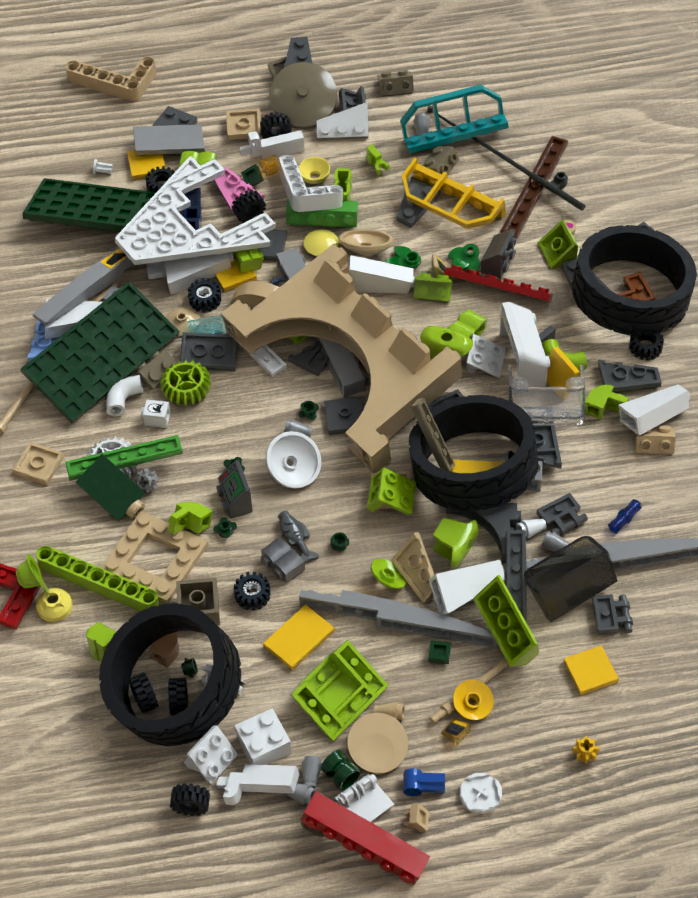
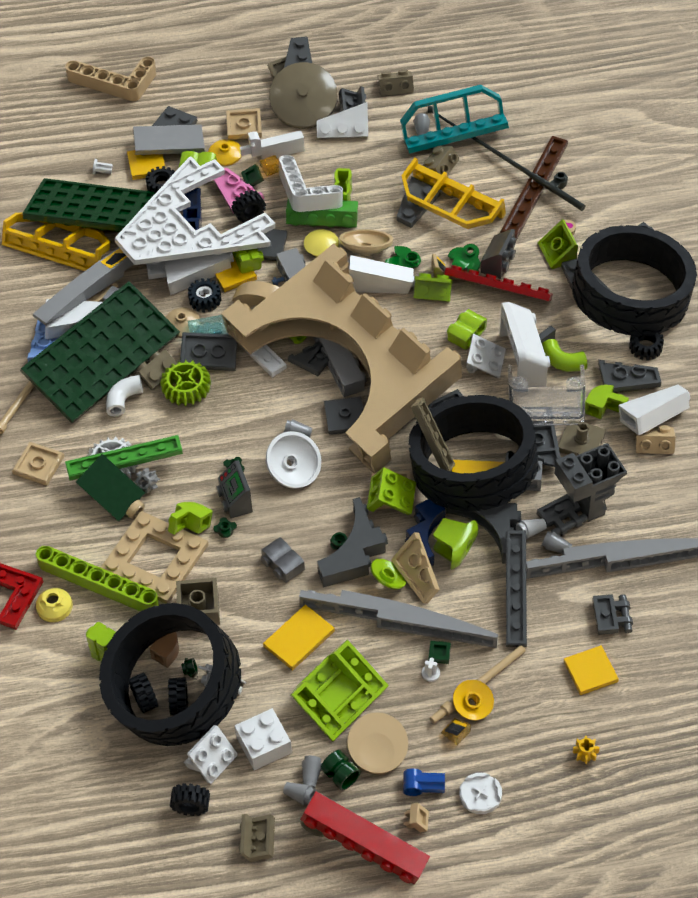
lime piece [16,554,49,594] -> none
white brick [141,400,171,428] -> none
white piece [216,764,299,805] -> none
black bush [234,571,271,611] -> none
black tyre [260,112,292,139] -> none
dark grey animal [278,511,319,563] -> none
dark green plate [298,401,319,419] -> none
light yellow piece [299,157,330,184] -> none
white hinge [335,774,395,822] -> none
lime plate [365,144,390,175] -> none
tan cone [373,701,405,721] -> none
lime piece [420,326,473,360] -> none
white slope [429,560,506,615] -> none
lime slope [473,575,539,667] -> none
clear smoke windscreen [524,536,618,622] -> none
yellow tile [547,347,580,400] -> none
clear blue pin [608,499,642,534] -> none
dark orange plate [618,272,655,300] -> none
none -> yellow plate [1,212,110,271]
none -> yellow dish [208,139,242,166]
none -> dark tan bracket [239,814,275,862]
none -> dark grey arch [317,497,388,588]
none -> dark blue arch [405,499,446,567]
none -> white piece [422,658,440,682]
none -> dark grey brick [554,443,627,522]
none -> dark tan tile [558,418,606,456]

